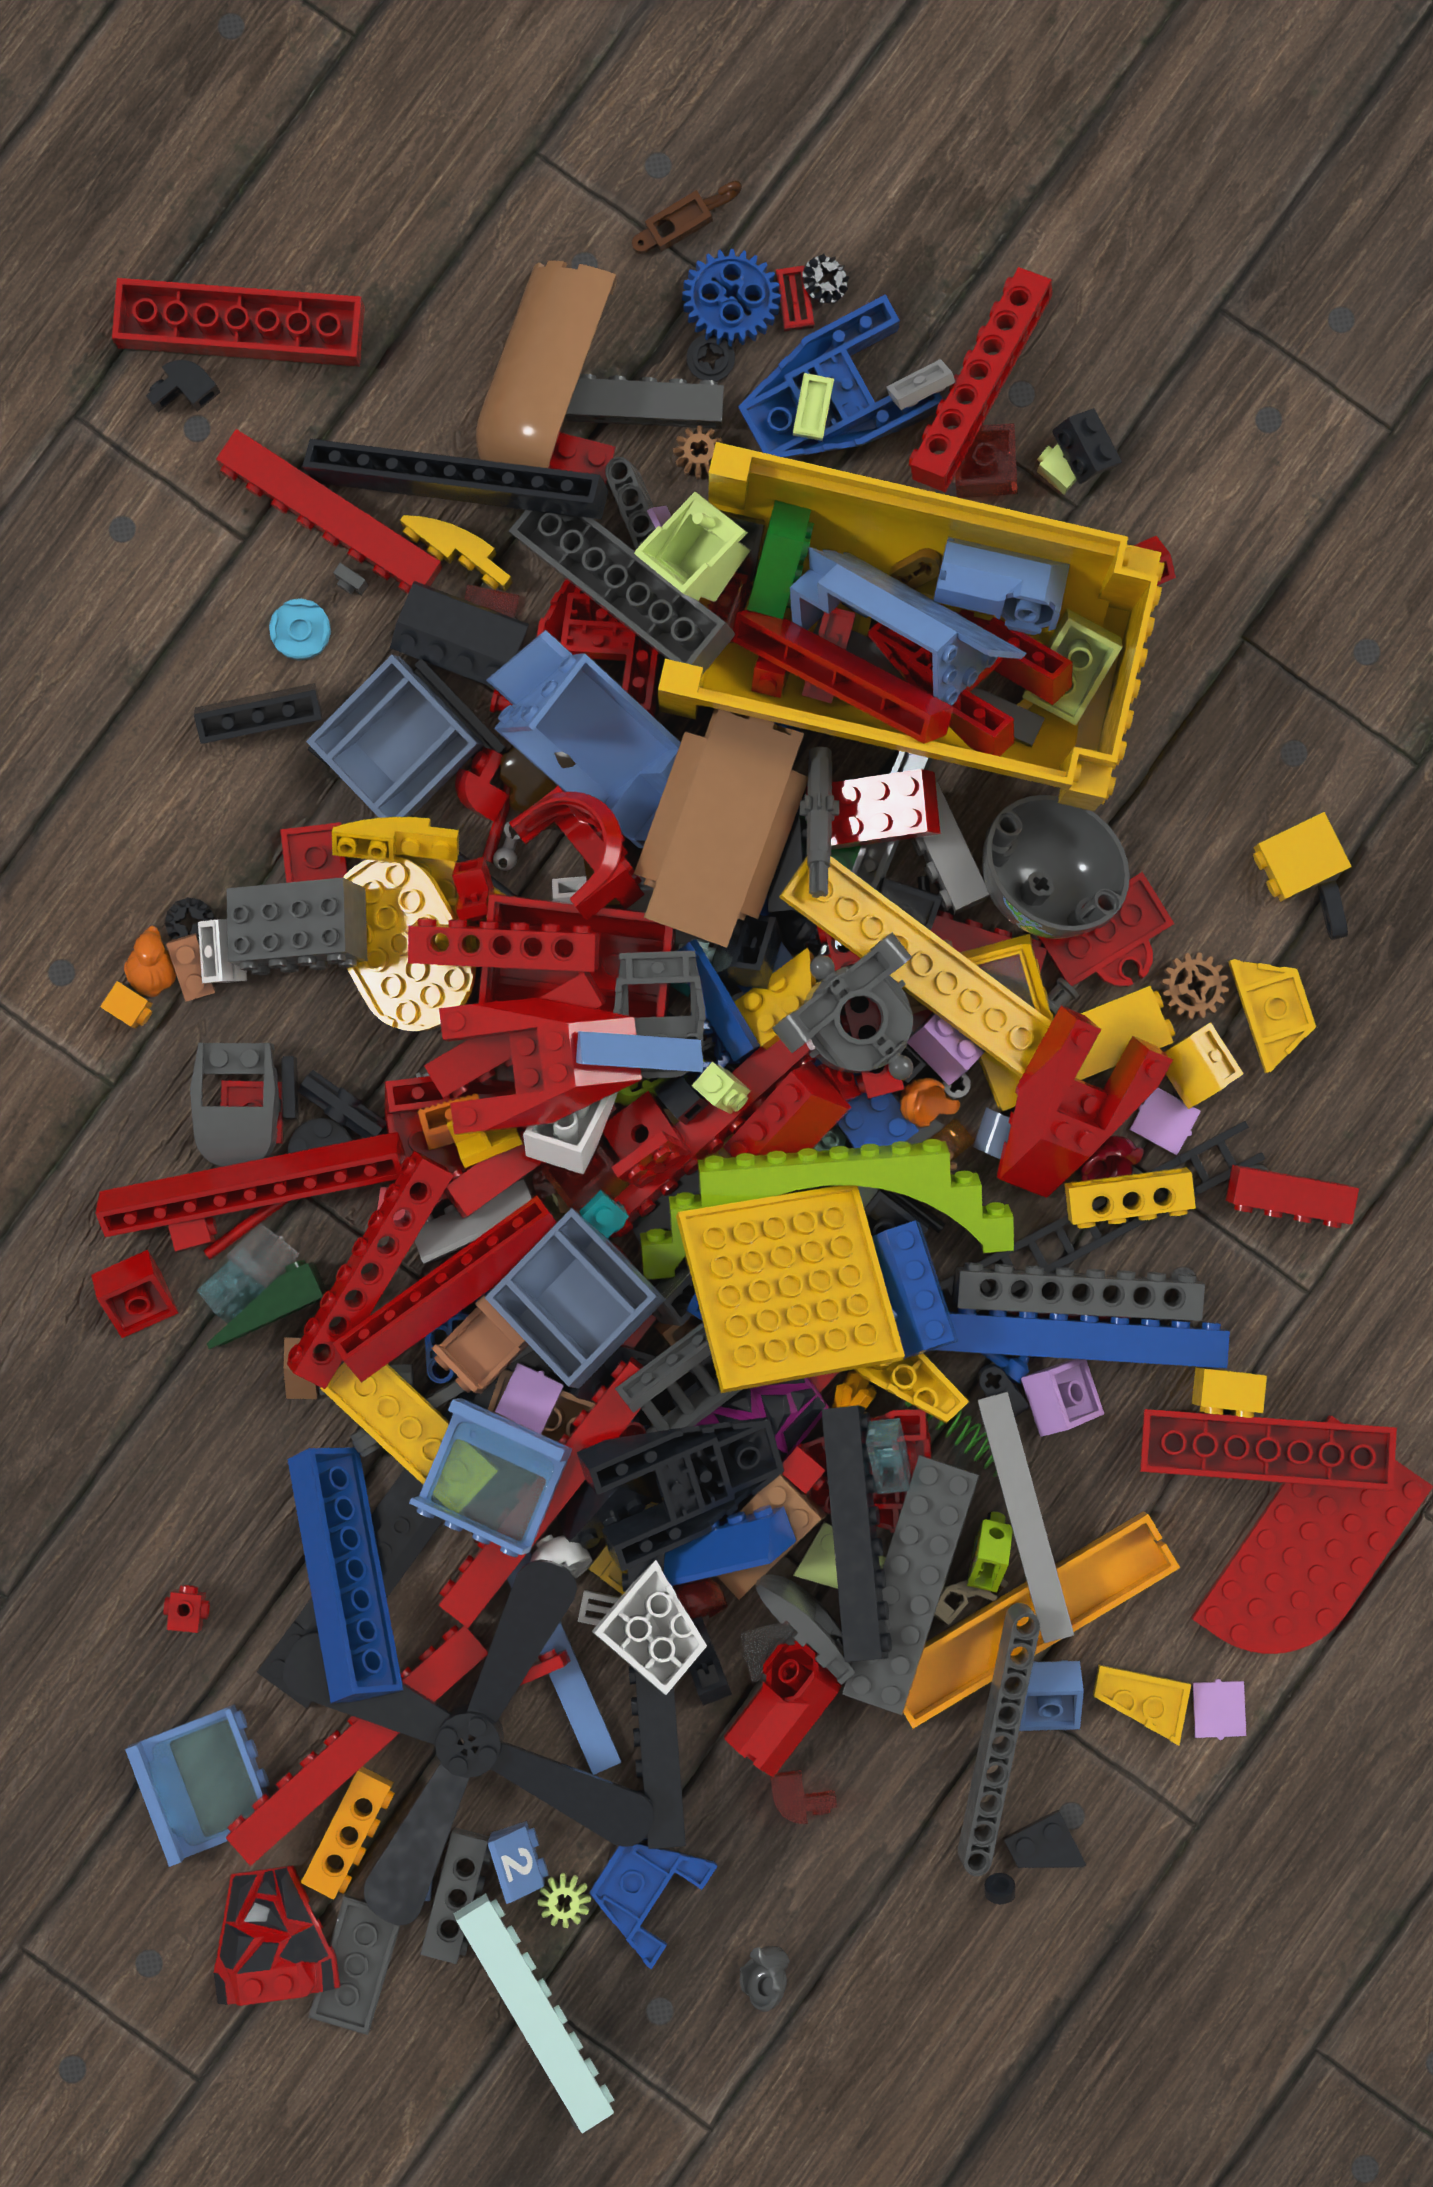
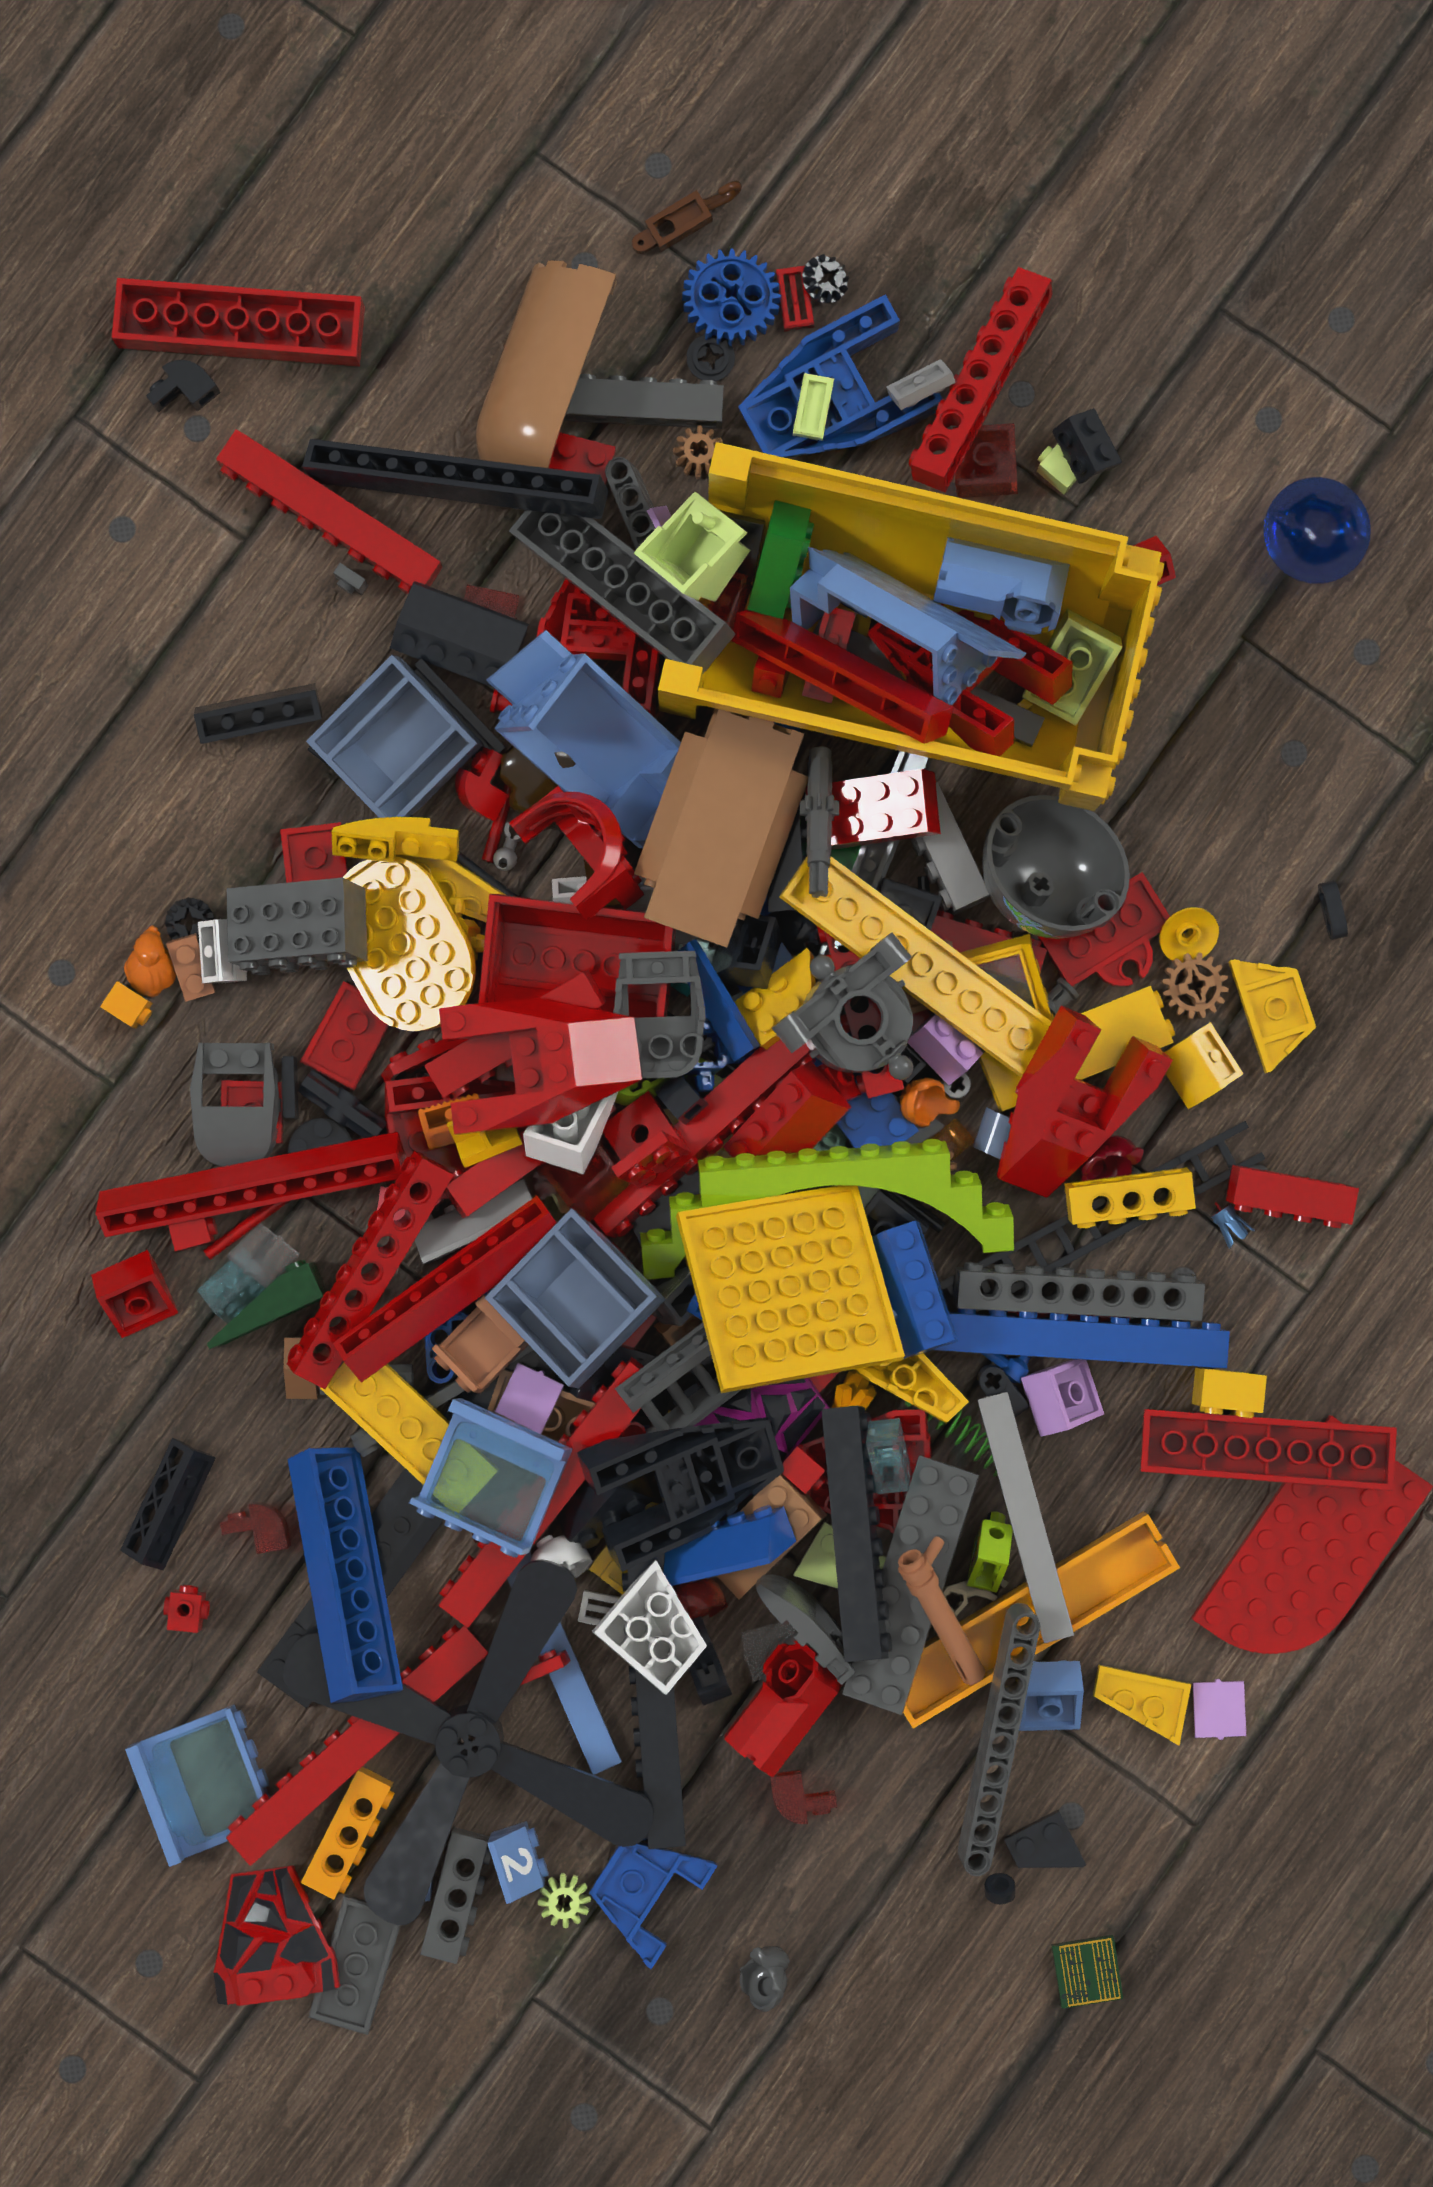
medium azure tile [269,598,331,661] -> none
yellow slope [400,515,513,592] -> none
red brick [408,918,600,972] -> none
red brick [452,857,495,921] -> none
light aqua brick [453,1893,614,2133] -> none
medium blue slope [576,1031,703,1072] -> none
teal bracket [579,1190,629,1239] -> none
yellowish green brick [692,1062,751,1114] -> none
pearl gold beam [889,548,941,590] -> none
lavender piece [1129,1088,1201,1155] -> none
yellow brick [1253,812,1352,902] -> none
none -> black fence [120,1438,216,1571]
none -> clear red brick [220,1502,291,1554]
none -> red tile [300,981,390,1091]
none -> red wing [381,1038,468,1082]
none -> nougat cylinder [898,1536,986,1686]
none -> dark green tile [1051,1935,1123,2009]
none -> yellow dish [1159,907,1219,963]
none -> flat silver piece [1211,1202,1255,1248]
none -> clear blue piece [1263,477,1371,584]

